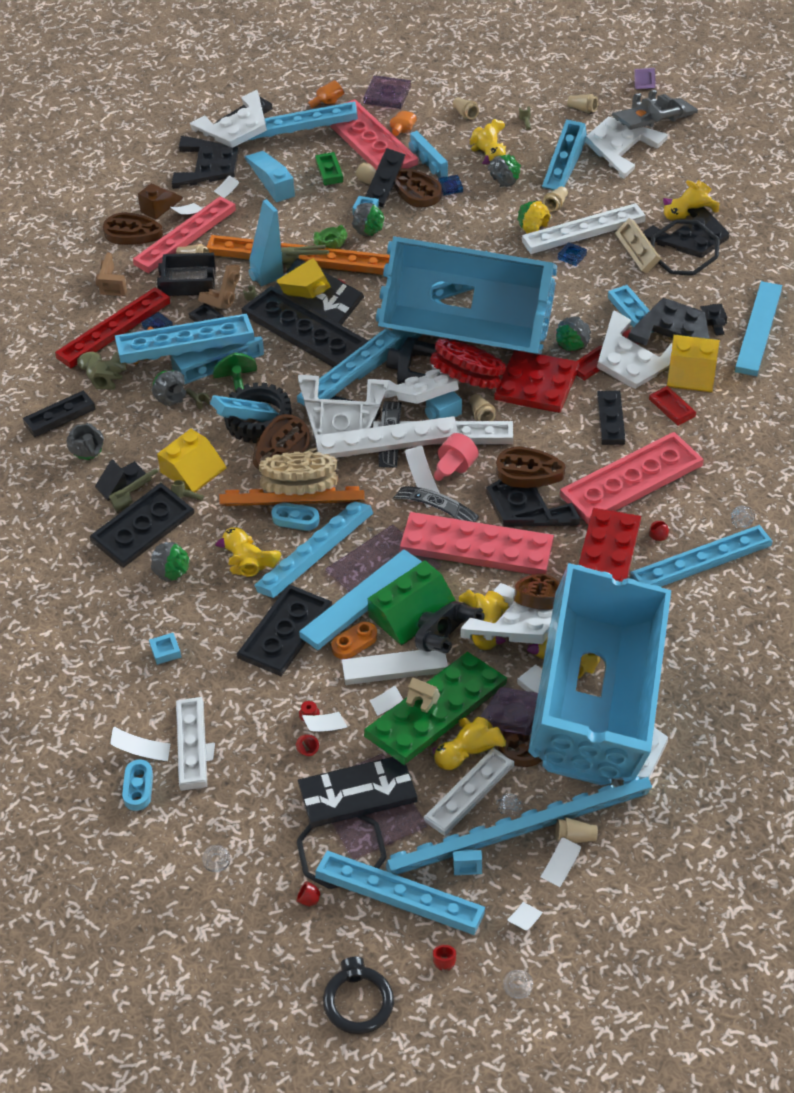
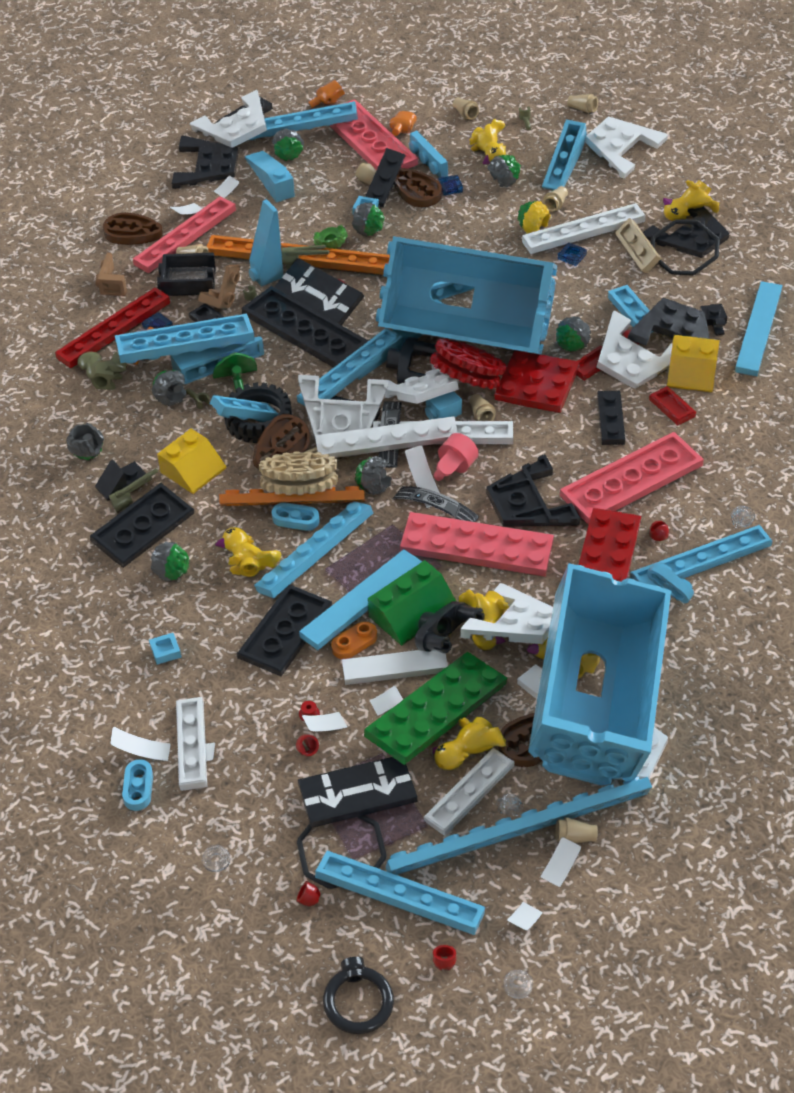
black plate [23,390,96,438] -> none
reddish brown slope [138,183,183,220] -> none
olive hand [171,480,205,501] -> none
yellow slope [276,258,331,298] -> none
green plate [315,152,344,186] -> none
clear purple plate [363,75,411,109] -> none
tan tile [406,678,440,713] -> none
medium azure plate [453,849,482,875] -> none
clear purple plate [480,687,538,735] -> none
reddish brown piece [496,446,566,488] -> none
reddish brown piece [513,574,560,610] -> none
dark grey piece [612,90,698,130] -> none
lavender tile [634,68,656,89] -> none
none -> green piece [272,128,304,161]
none -> dark grey piece [354,456,392,495]
none -> medium azure plate [647,563,694,603]

